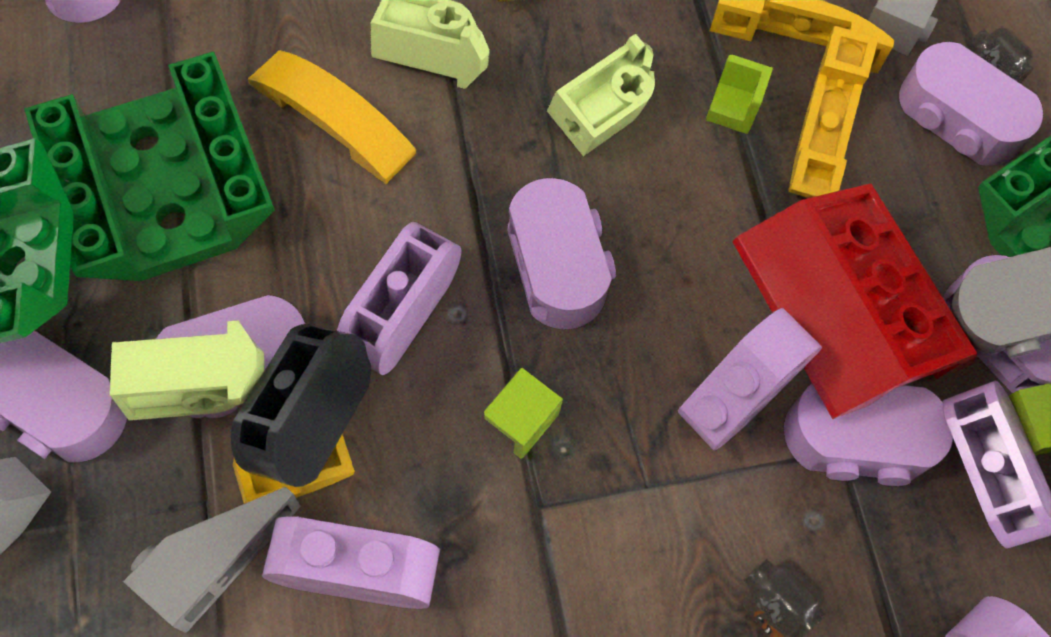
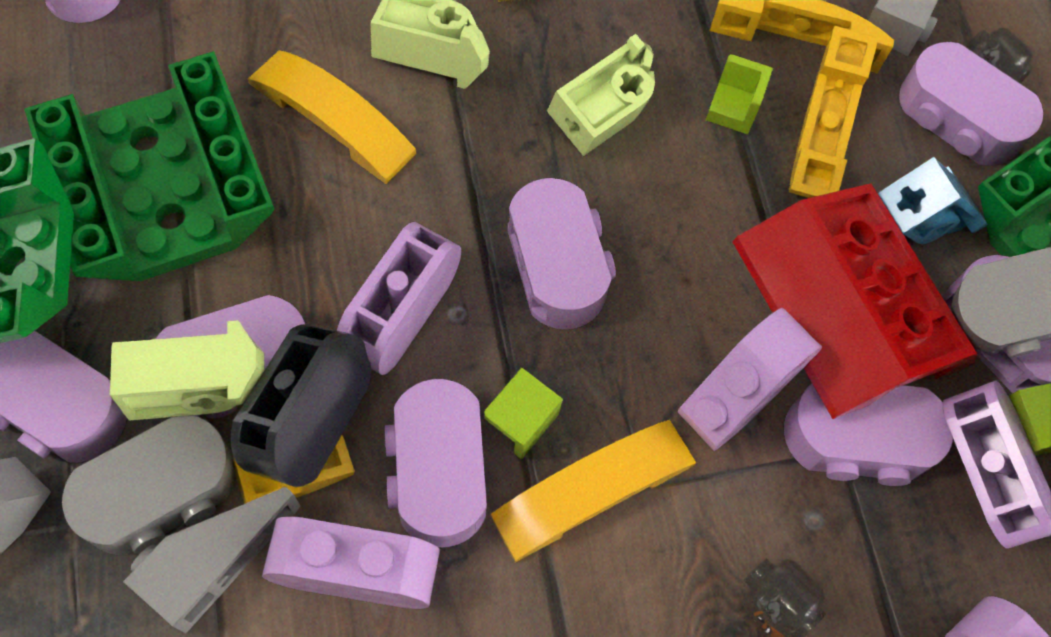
none -> light grey brick [62,415,236,555]
none -> lavender brick [385,379,487,547]
none -> yellow slope [490,419,696,563]
none -> dark azure piece [878,157,988,244]

